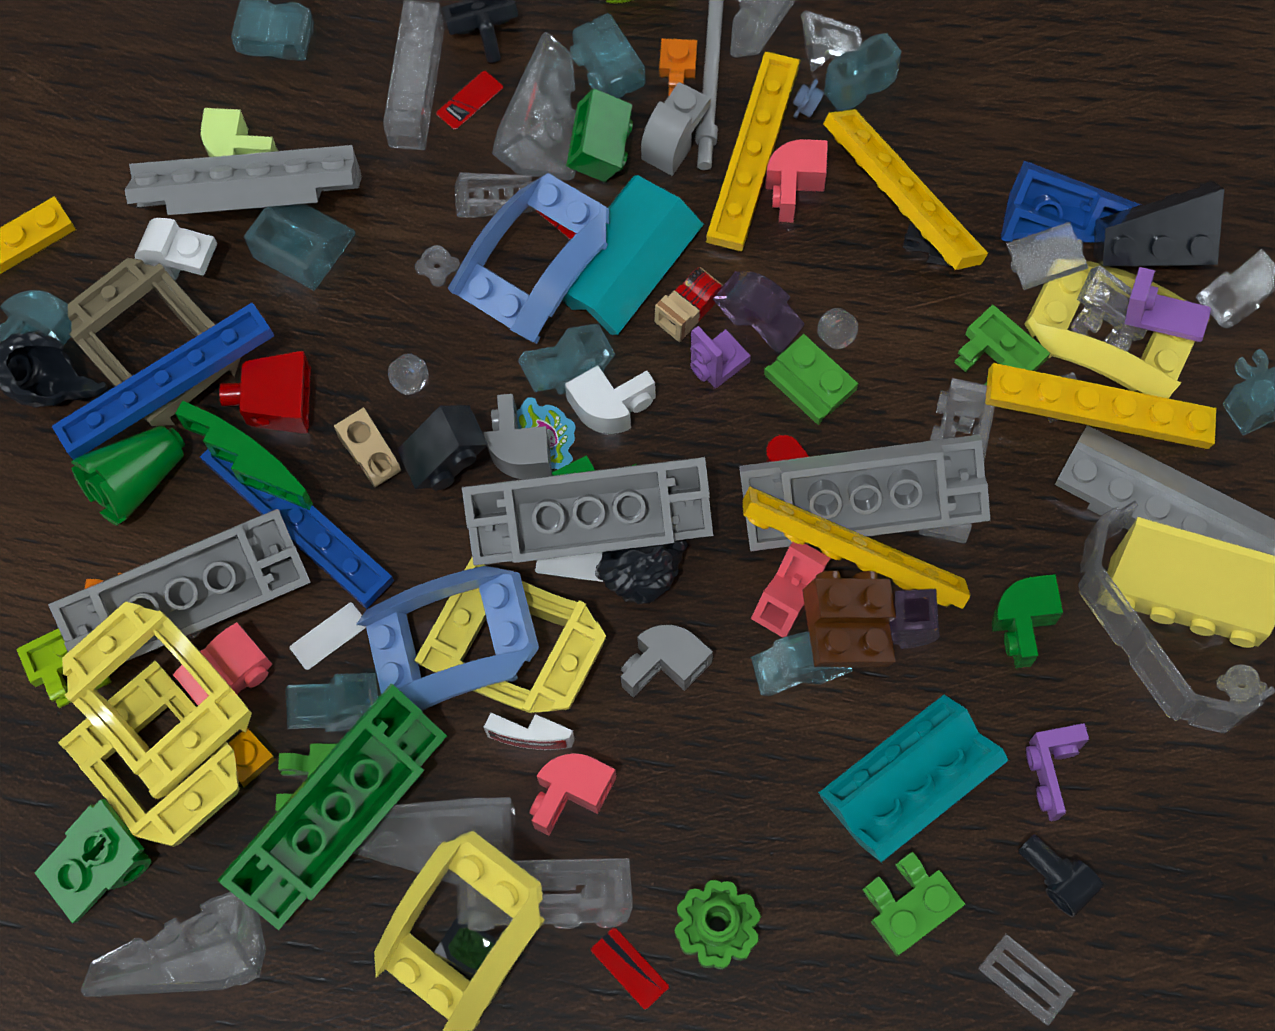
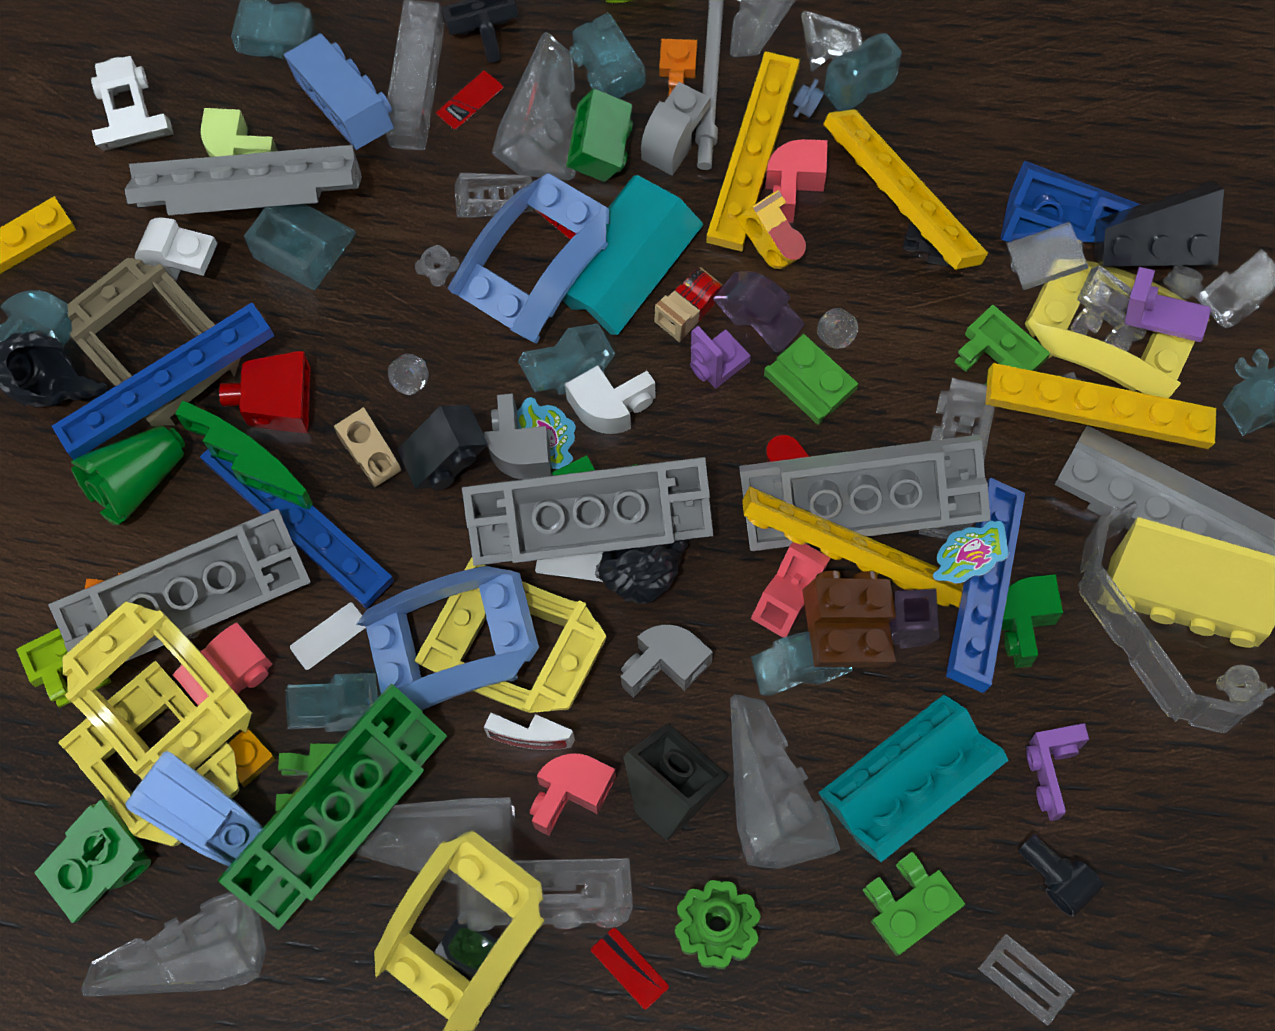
none -> white tile [91,56,173,151]
none -> light blue piece [125,751,263,866]
none -> medium blue brick [284,33,394,150]
none -> pearl dark grey slope [624,723,729,841]
none -> clear wedge [730,694,840,869]
none -> yellow leg [737,190,806,269]
none -> sticker [933,521,1009,584]
none -> blue plate [946,478,1025,693]
none -> clear plate [1163,265,1204,298]

